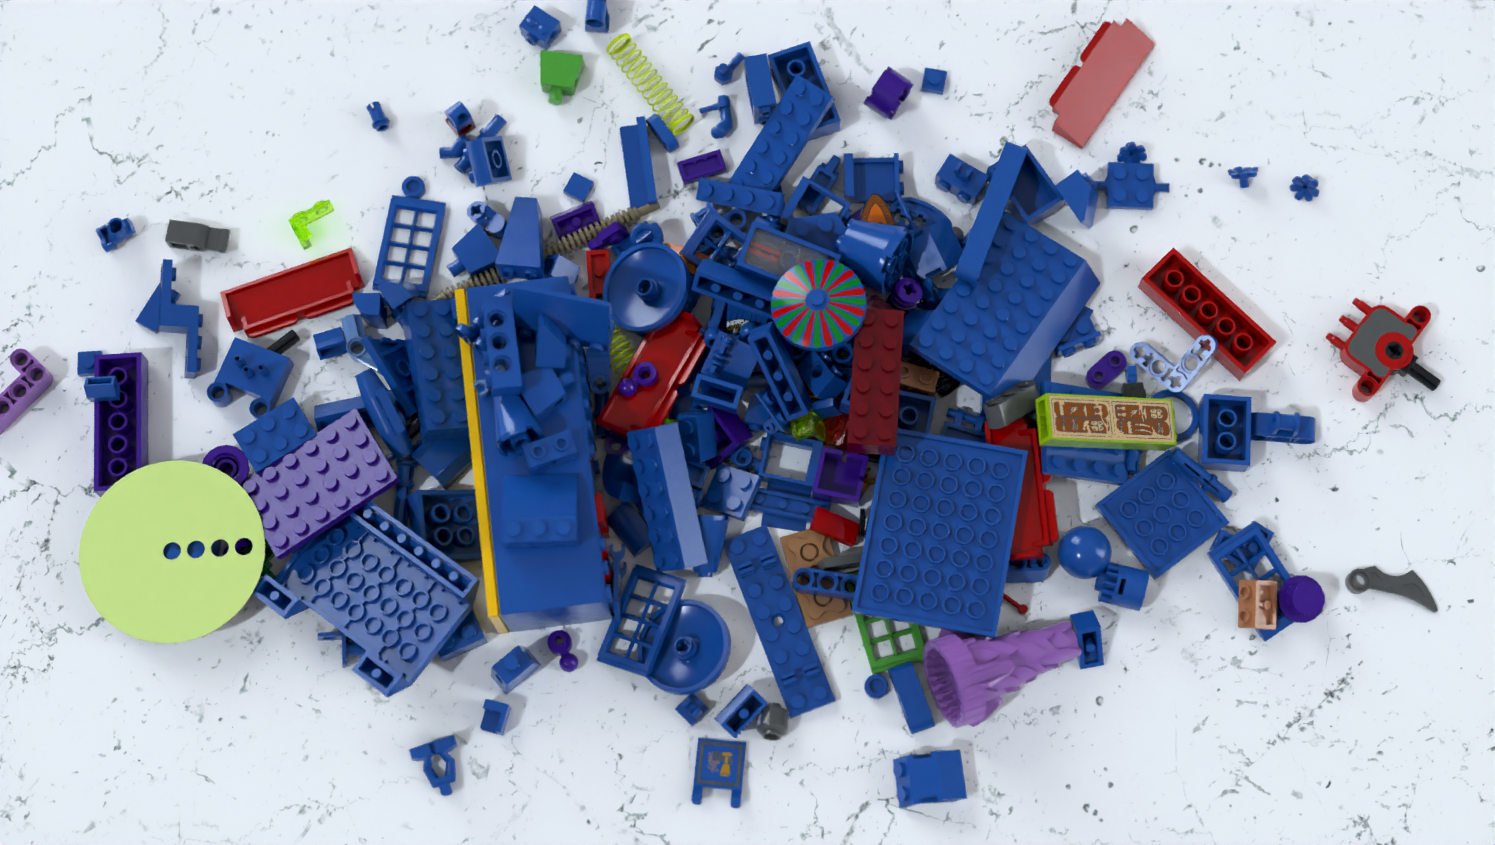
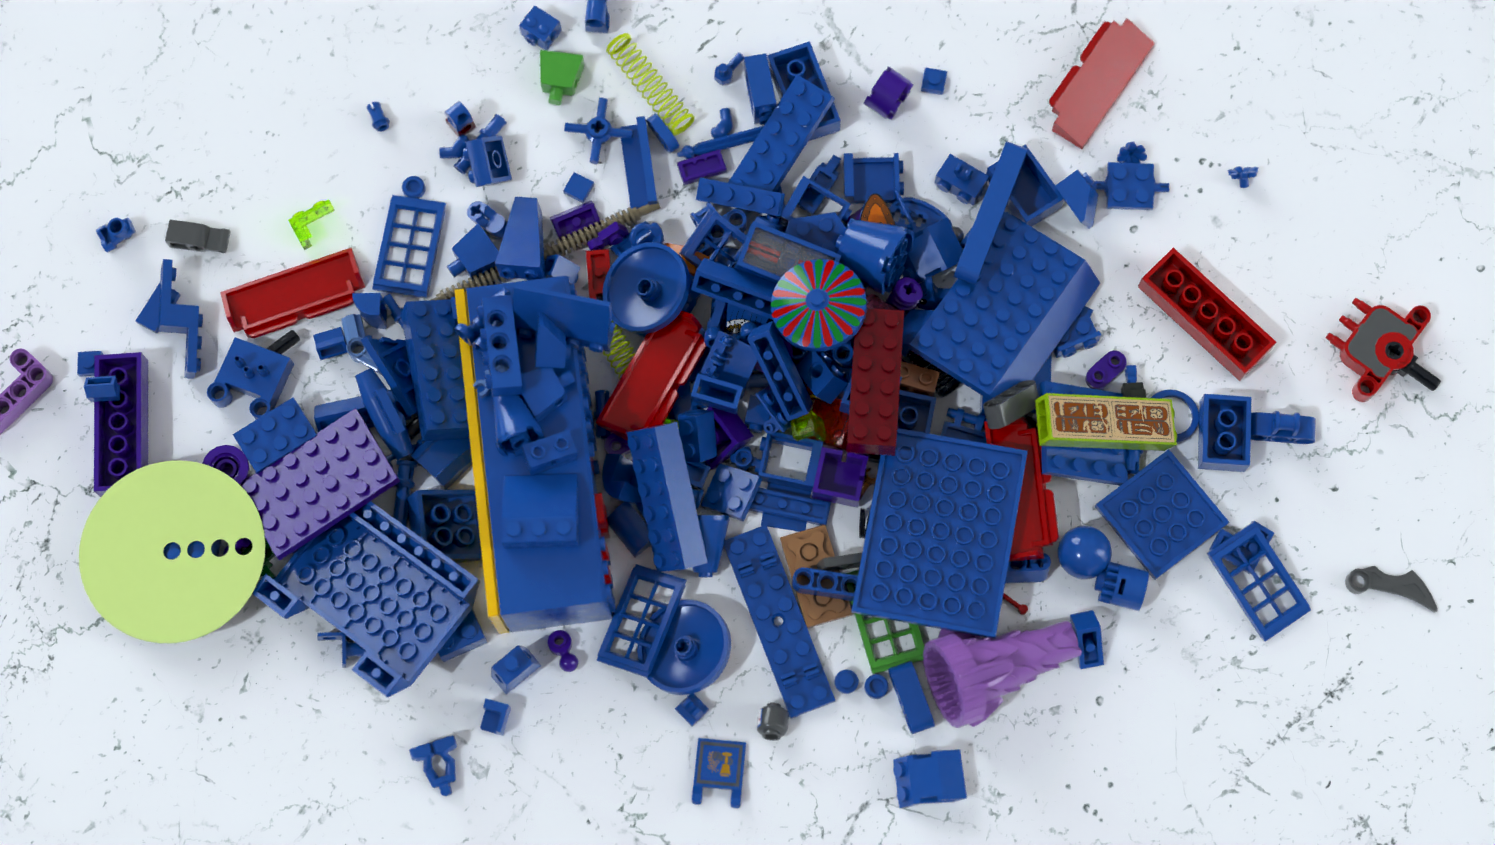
blue brick [377,280,421,309] -> none
blue piece [586,349,611,394] -> none
blue flag [609,544,627,623] -> none
dark purple plate [618,362,659,397] -> none
blue hand [699,95,730,114] -> none
blue brick [714,684,768,738] -> none
red tile [809,506,860,547] -> none
blue tile [811,398,843,419] -> none
beam [1130,335,1218,392] -> none
blue pin [1169,447,1233,503] -> none
nougat bracket [1238,580,1277,630] -> none
dark purple piece [1278,575,1325,623] -> none
blue plant [1289,174,1319,201] -> none
none -> blue bar [564,98,633,164]
none -> blue wheel [677,126,764,159]
none -> blue plate [834,670,859,694]

